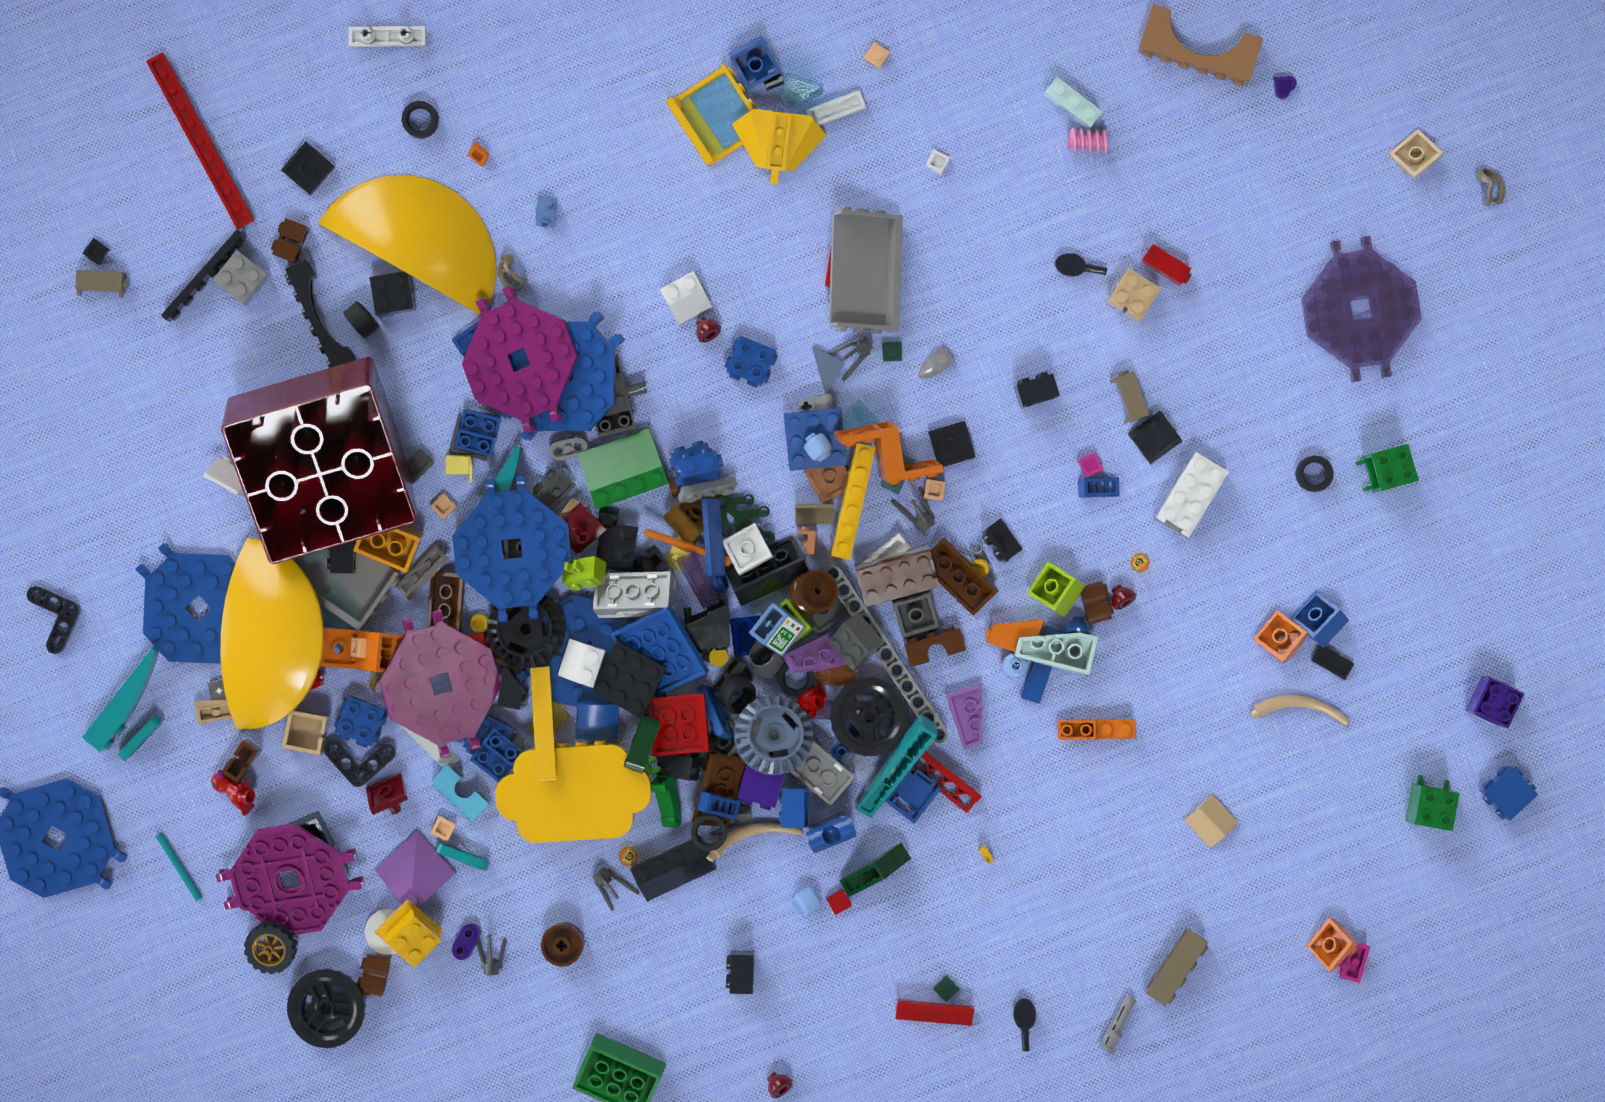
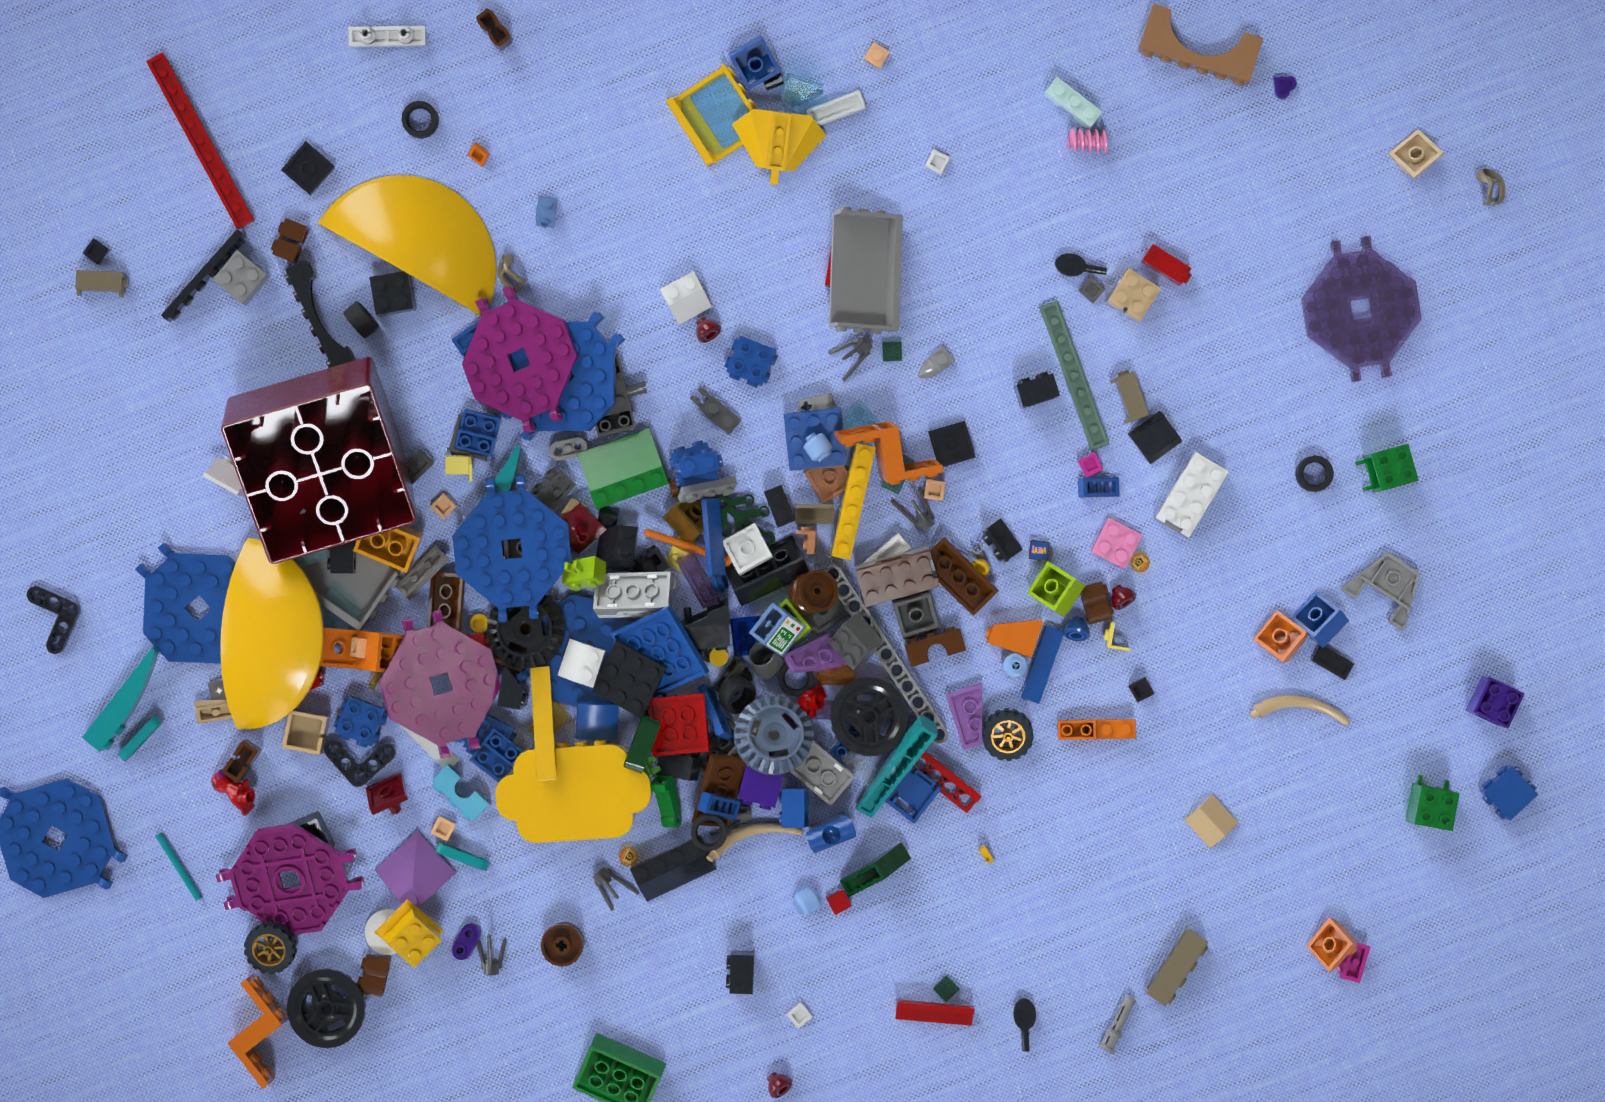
sand blue tile [812,346,845,394] -> none
light aqua wedge [1014,633,1098,675] -> none
none -> orange bracket [227,974,288,1089]
none -> reddish brown brick [476,8,512,51]
none -> dark grey hinge [689,386,742,435]
none -> black brick [764,485,795,528]
none -> white tile [786,1002,813,1029]
none -> black wheel [982,708,1034,761]
none -> tile [1028,540,1050,561]
none -> sand green tile [1039,301,1109,451]
none -> flat silver tile [1079,276,1106,304]
none -> bright pink plate [1091,518,1143,569]
none -> light yellow bracket [1103,622,1130,651]
none -> black plate [1128,677,1155,703]
none -> light grey wing [1340,552,1420,631]

